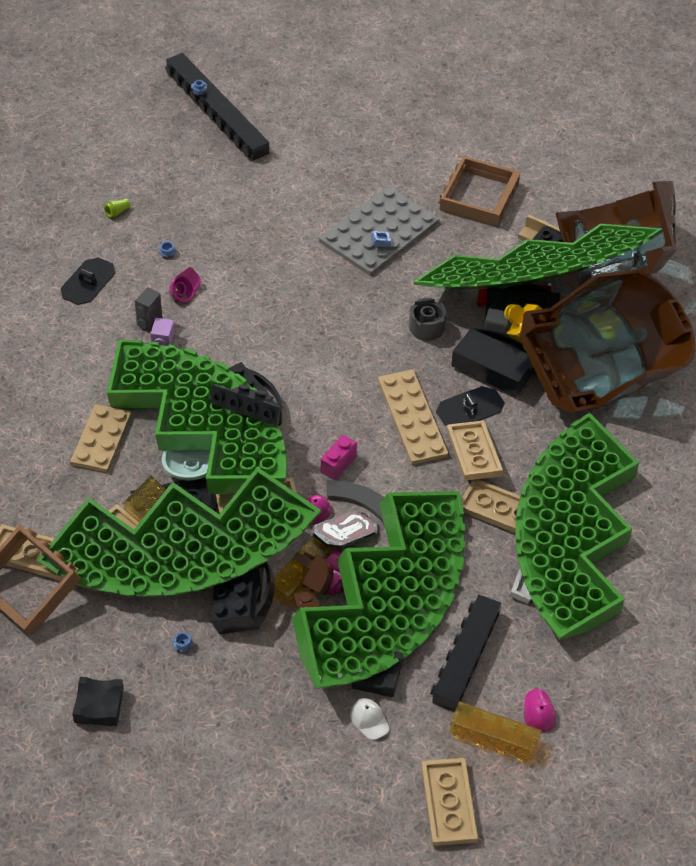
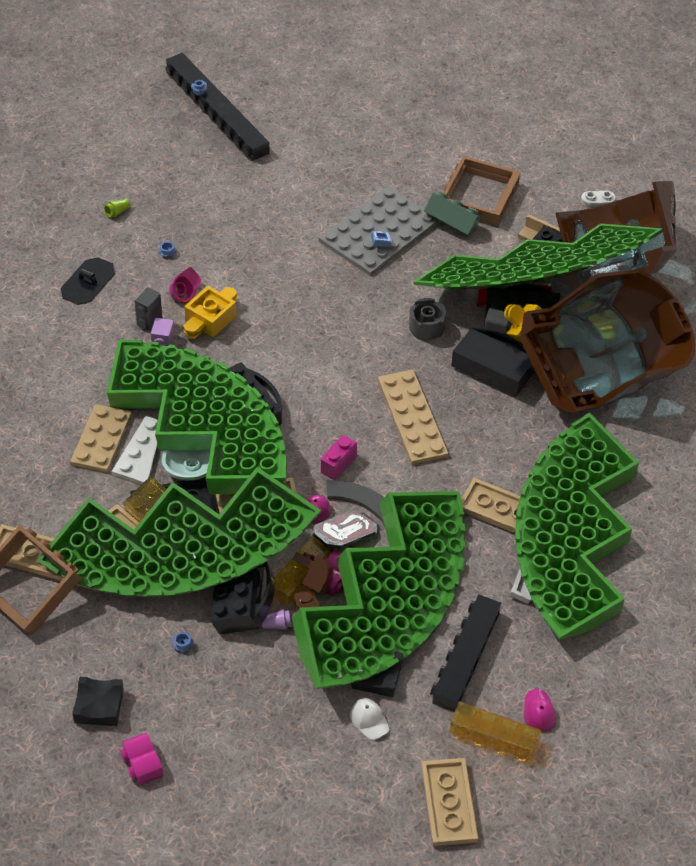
black bracket [210,384,281,425] -> none
black shield [436,386,505,426] -> none
tan plate [447,420,503,481] -> none
none -> white wing [112,416,158,487]
none -> dark pink brick [120,732,163,785]
none -> yellow brick [184,286,237,339]
none -> lavender cone [262,609,292,630]
none -> sand green brick [424,191,482,235]
none -> white plate [581,191,615,207]

